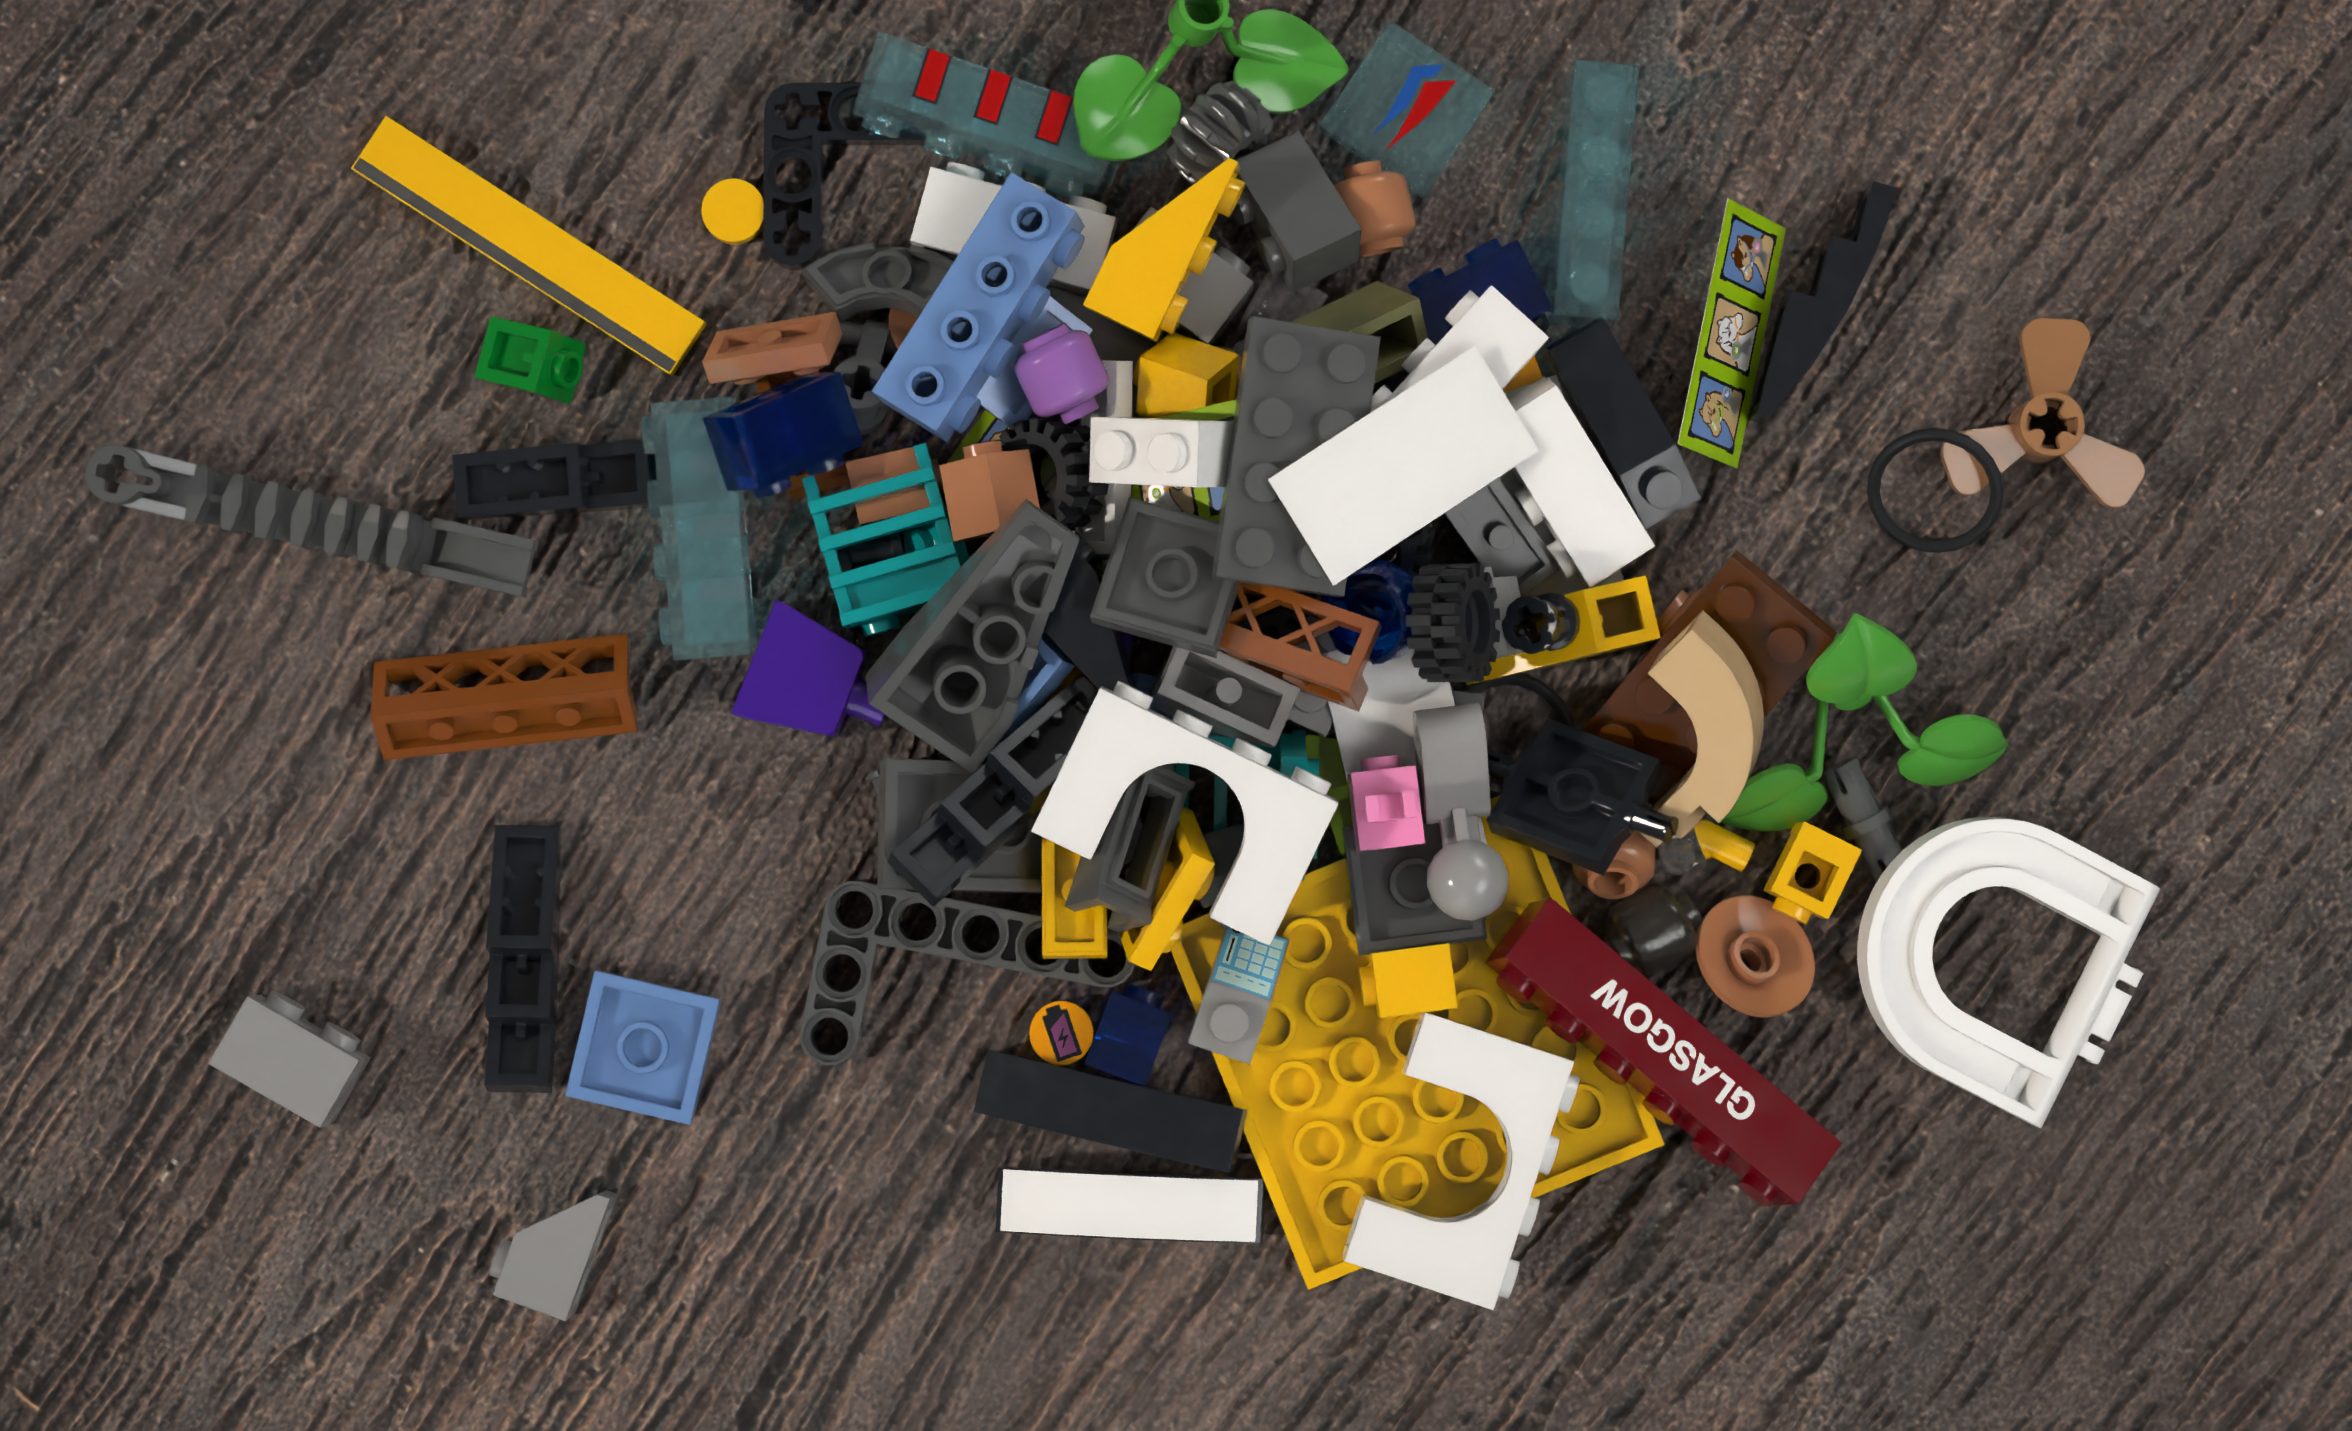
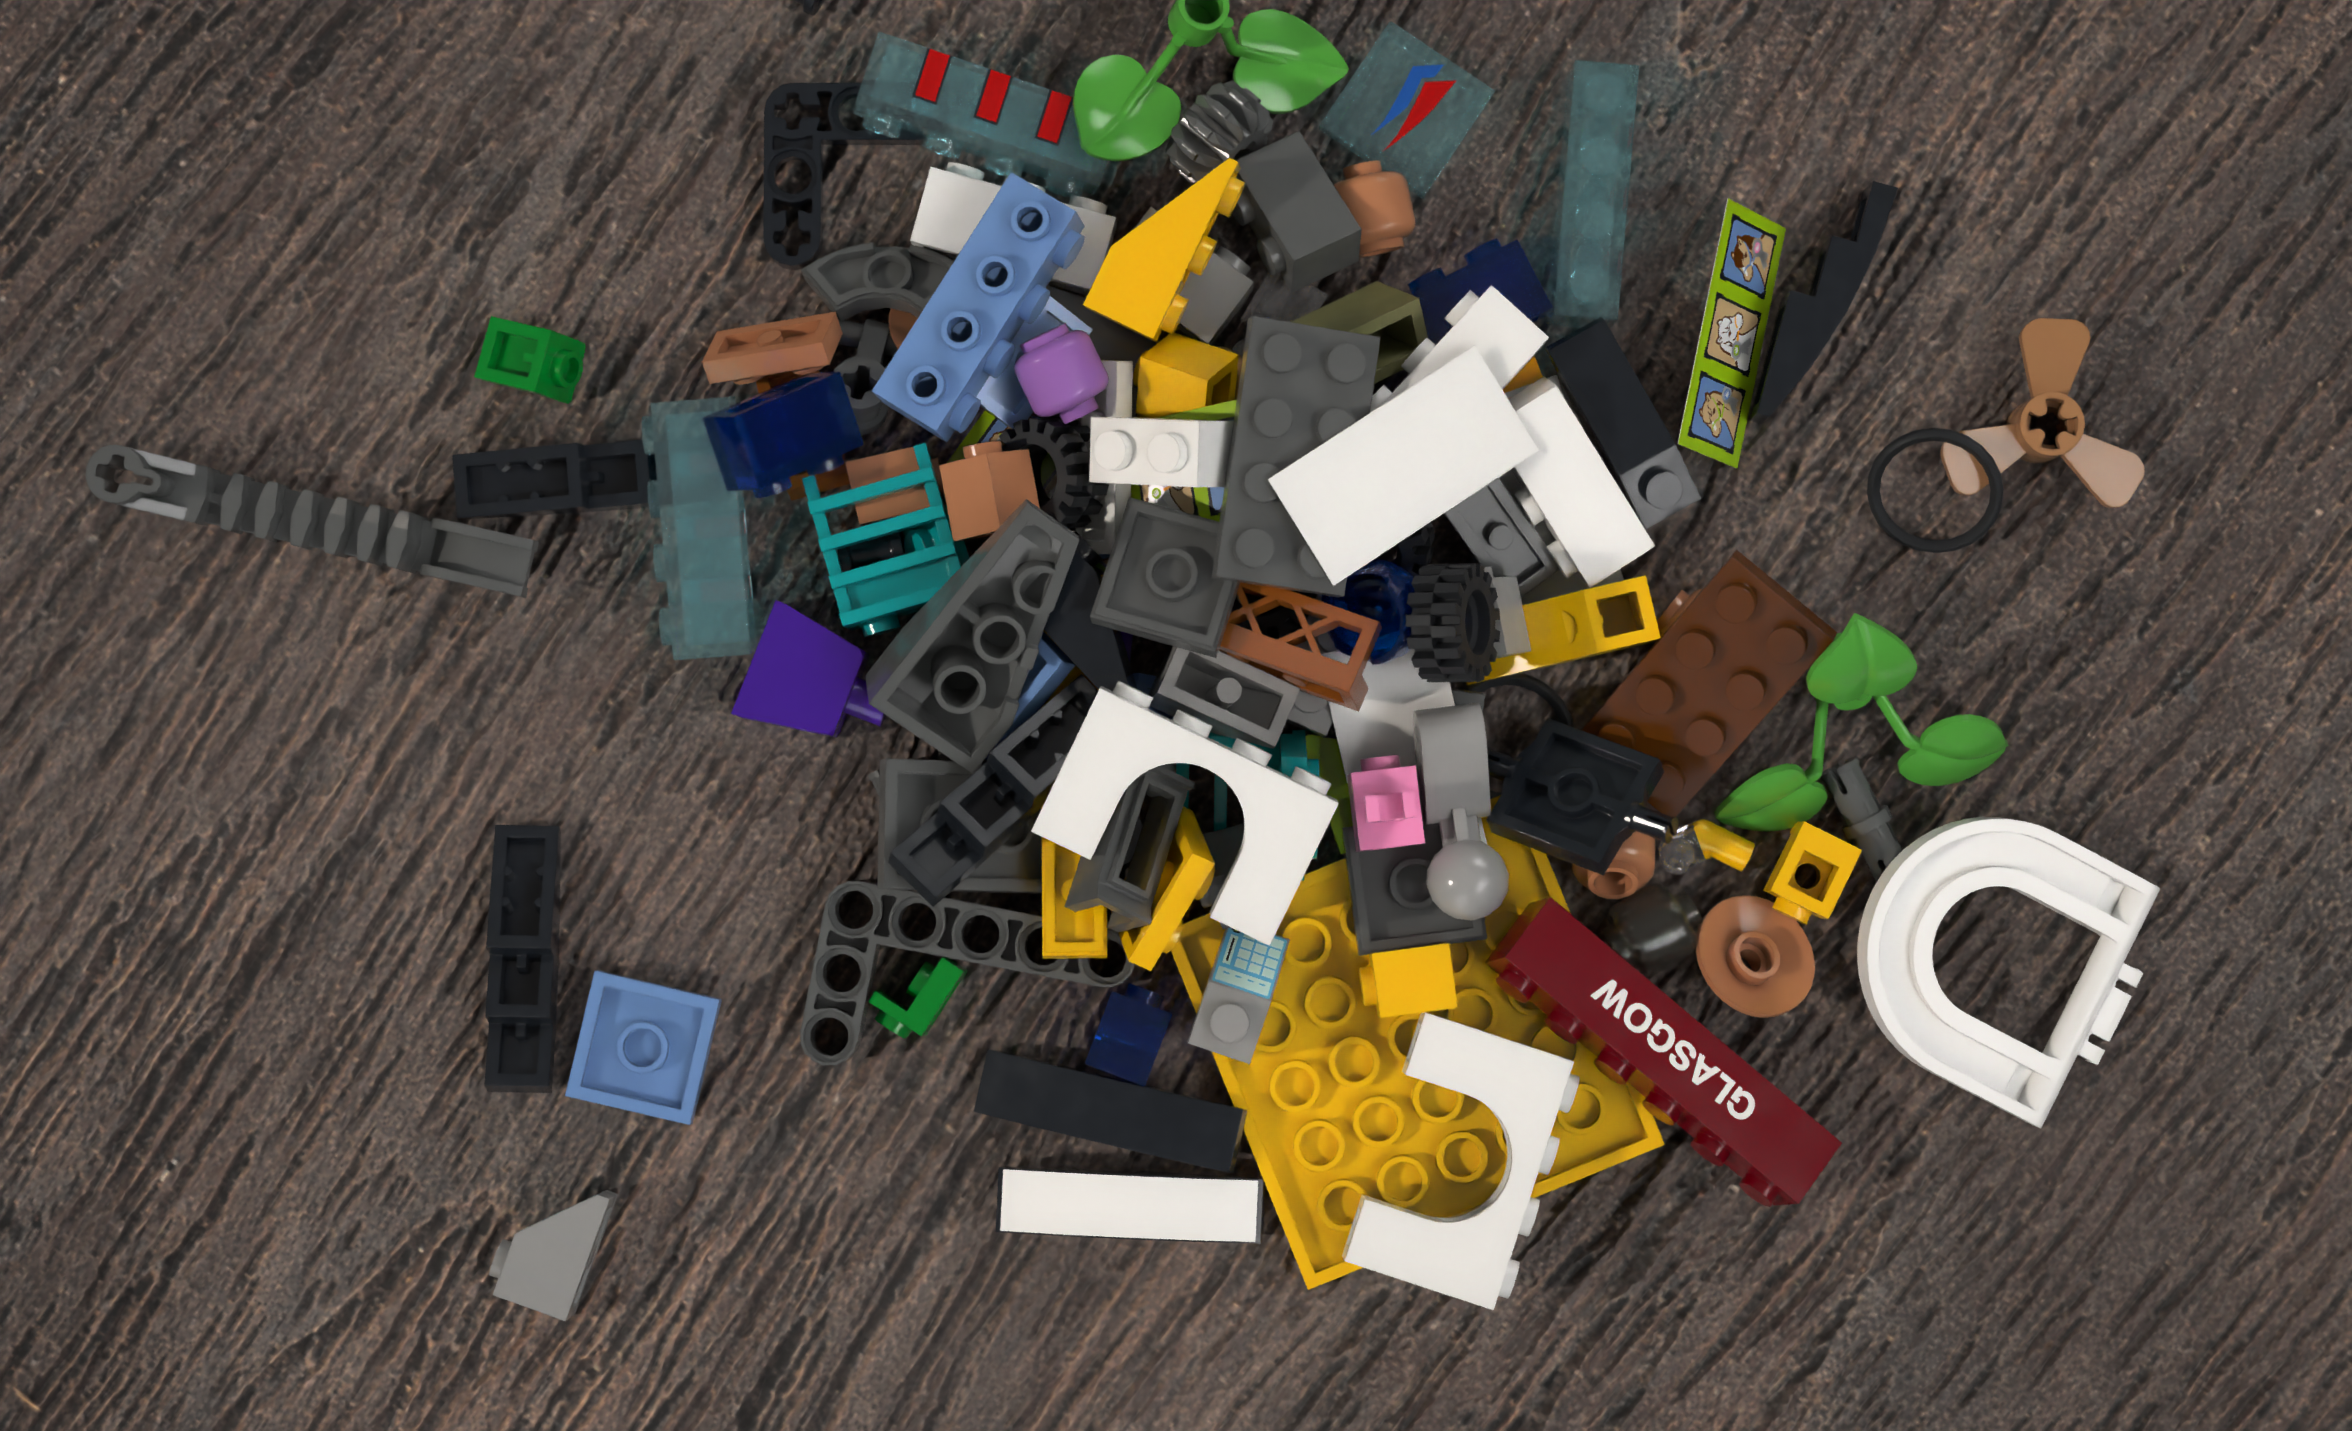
light grey brick [208,991,371,1128] -> none
yellow tile [351,116,707,377] -> none
dark orange fence [371,633,637,760] -> none
yellow tile [701,178,764,245] -> none
tile [1029,1000,1094,1065] -> none
black bush [1502,593,1580,654] -> none
tan arch [1641,610,1764,848] -> none
none -> green bracket [868,957,968,1039]

